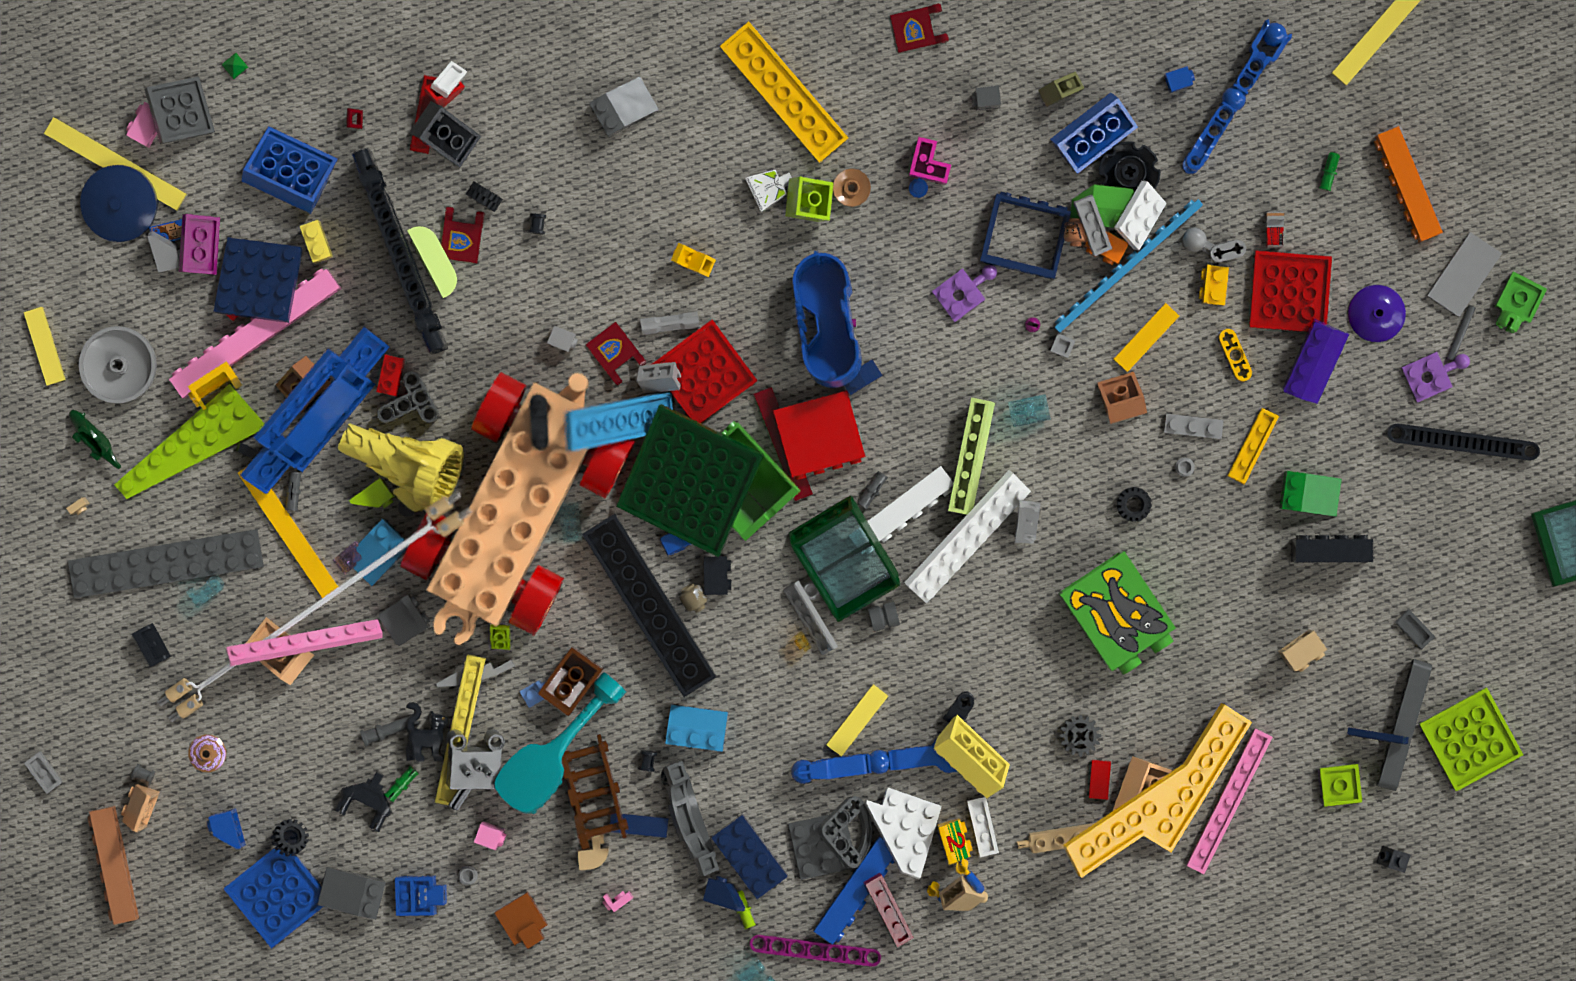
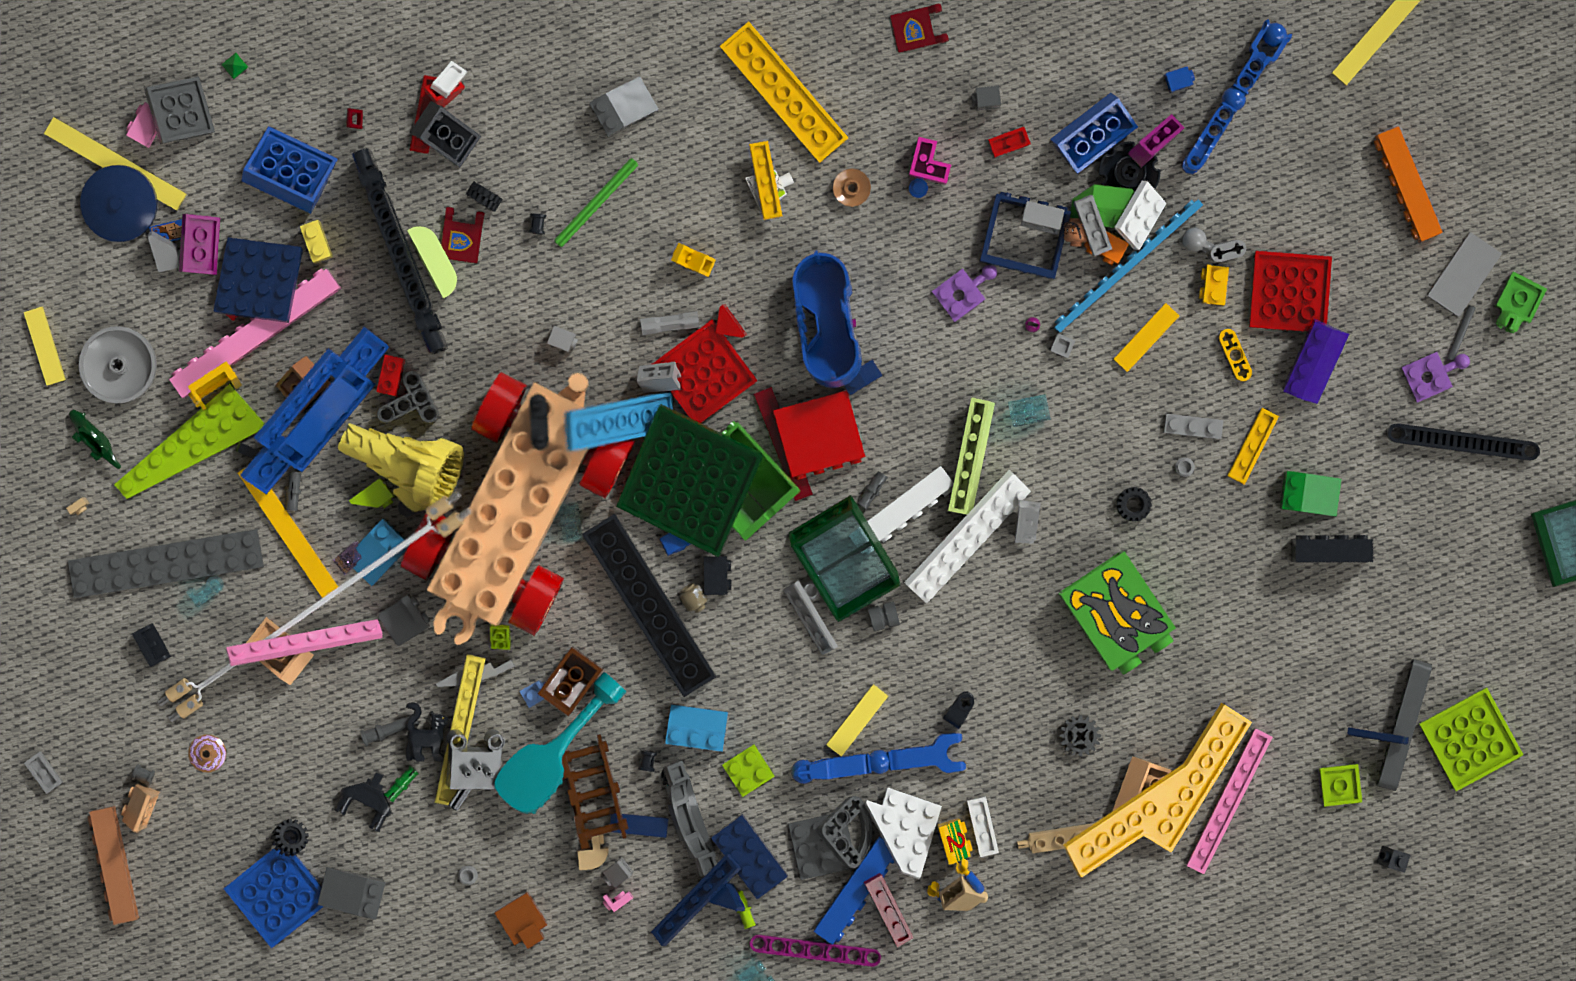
blue slope [207,808,246,849] -> none
blue piece [395,875,447,916] -> none
bright pink brick [474,821,507,850] -> none
dark red flag [586,322,647,385] -> none
lime brick [785,177,834,222] -> none
clear yellow plate [794,631,812,652] -> none
light yellow slope [934,715,1010,798] -> none
olive slope [1038,72,1085,107] -> none
red tile [1088,760,1111,800] -> none
nougat slope [1097,372,1147,424] -> none
leg [1265,212,1284,248] -> none
tan brick [1278,629,1327,672] -> none
green axle [1319,152,1340,191] -> none
dark purple dish [1348,285,1406,342] -> none
dark grey tile [1395,609,1435,650] -> none
none -> bright green axle [554,158,638,247]
none -> light grey slope [603,857,634,887]
none -> dark blue plate [651,854,741,946]
none -> red slope [716,304,747,338]
none -> lime plate [722,744,775,797]
none -> yellow tile [749,141,783,220]
none -> red plate [988,127,1031,158]
none -> light grey hinge [1020,201,1064,235]
none -> magenta brick [1128,114,1184,167]

